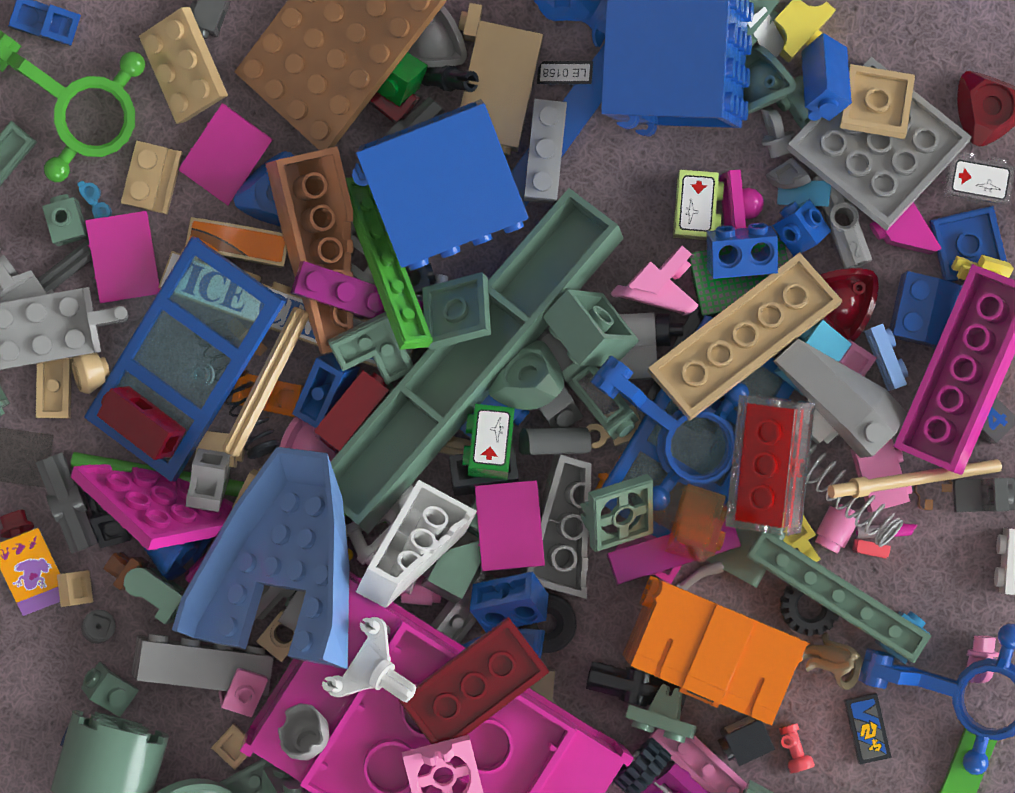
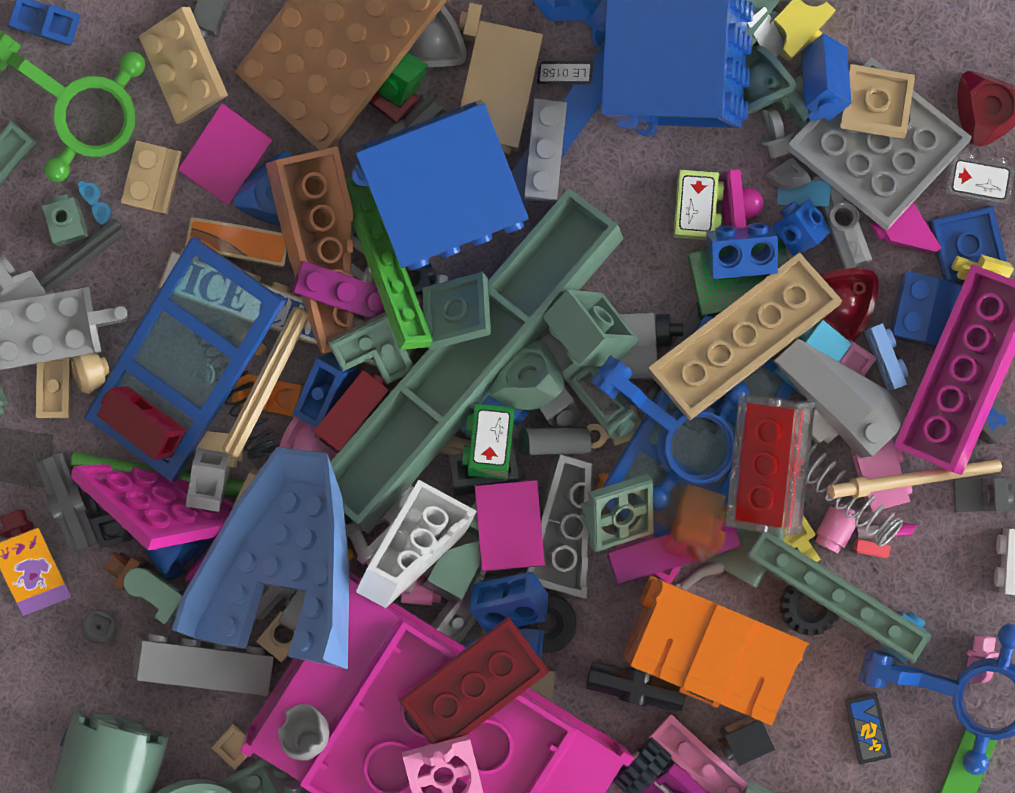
tan plate [57,570,93,607] -> none
sand green bracket [81,662,139,717] -> none
dark pink window [85,211,160,303] -> none
bright pink bracket [219,668,268,717] -> none
white axle [322,617,417,702] -> none
black pin [421,65,479,92] -> none
bright pink piece [611,246,699,316] -> none
sand green plate [626,684,697,743] -> none
coral piece [779,723,815,774] -> none
dark tan piece [802,633,862,690] -> none
medium nougat piece [914,480,952,510] -> none

